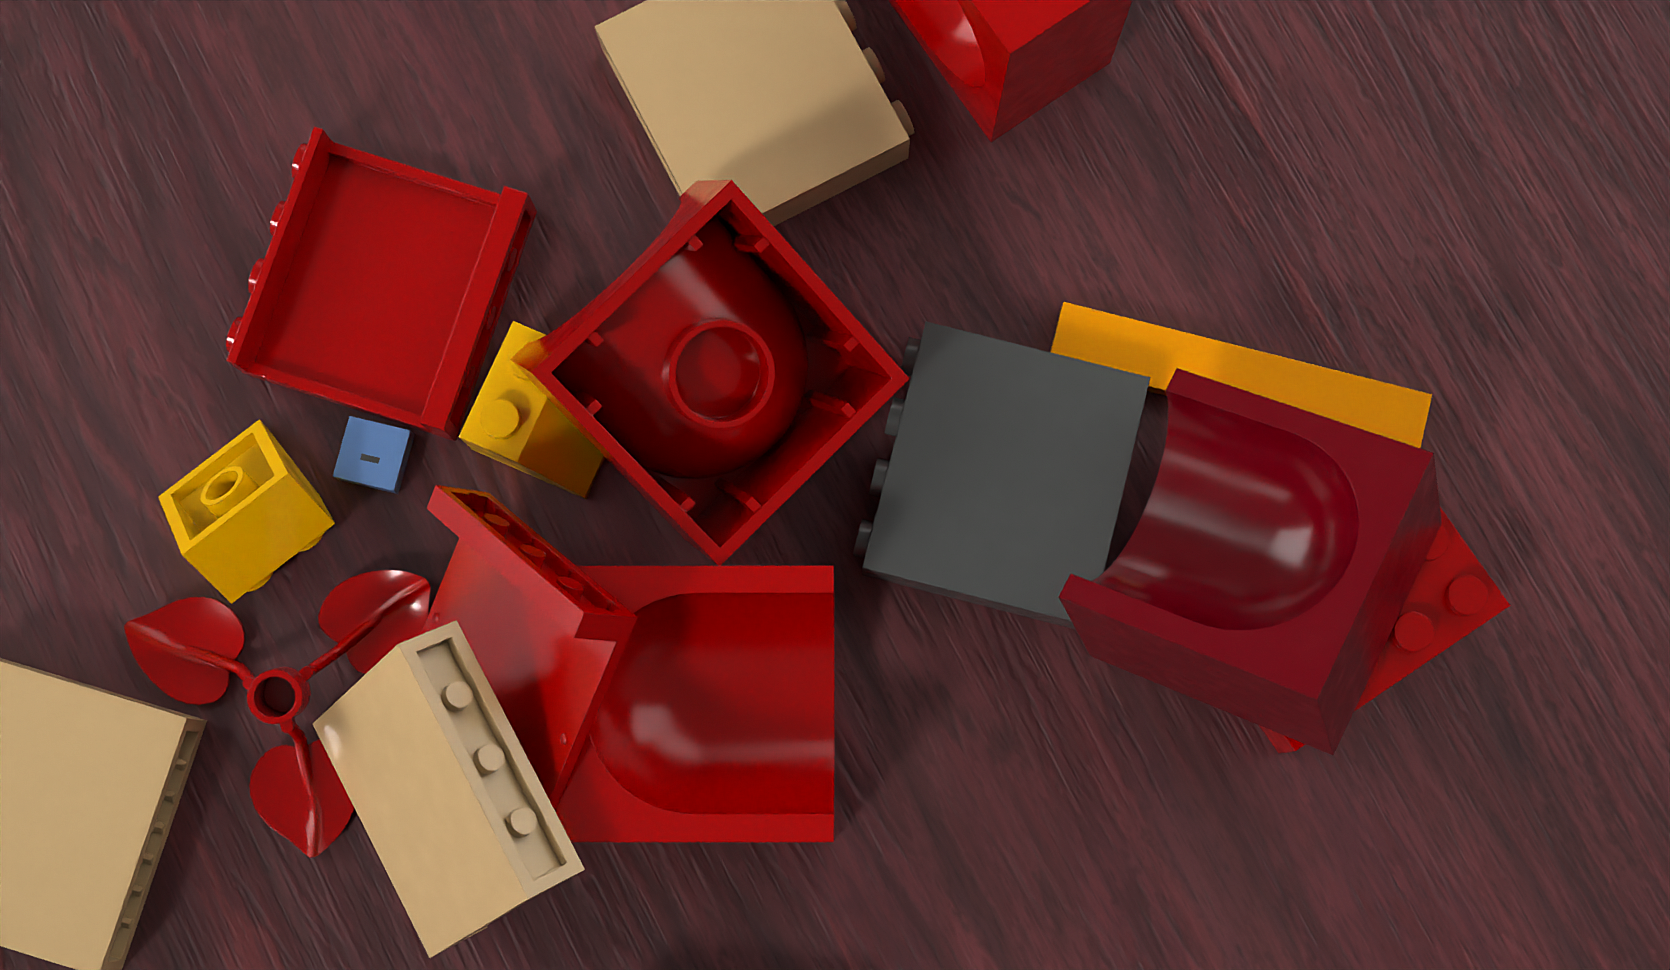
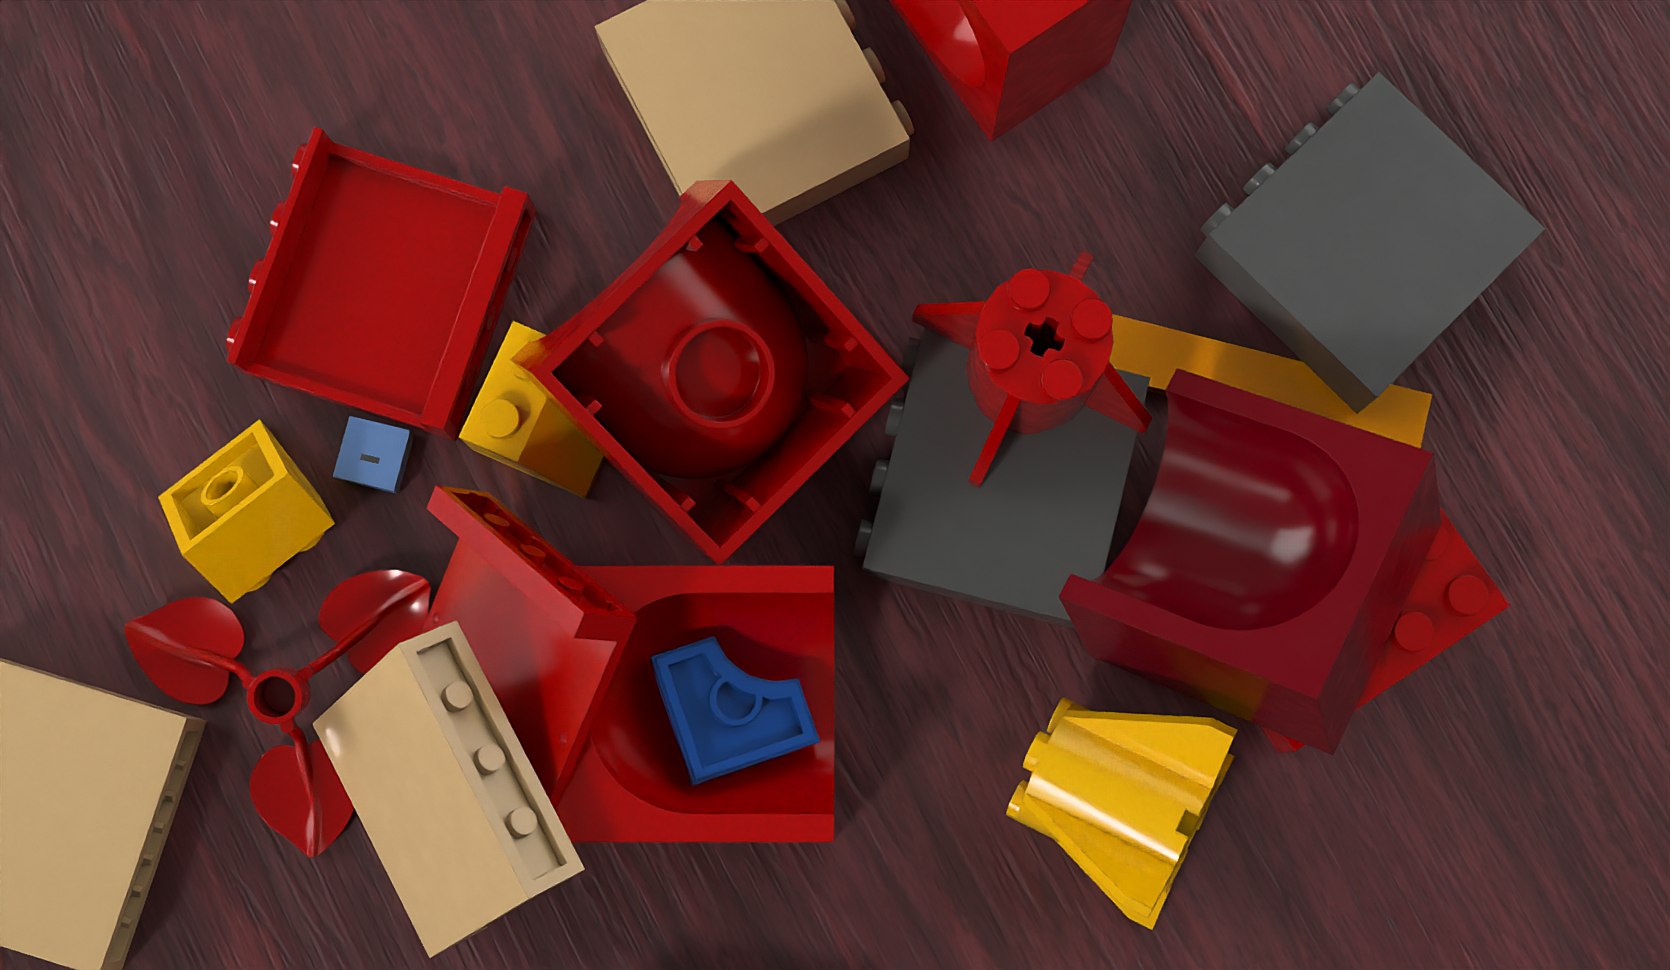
none -> blue tile [649,636,820,787]
none -> red brick [912,250,1152,488]
none -> yellow brick [1006,697,1238,930]
none -> dark grey brick [1194,72,1546,414]

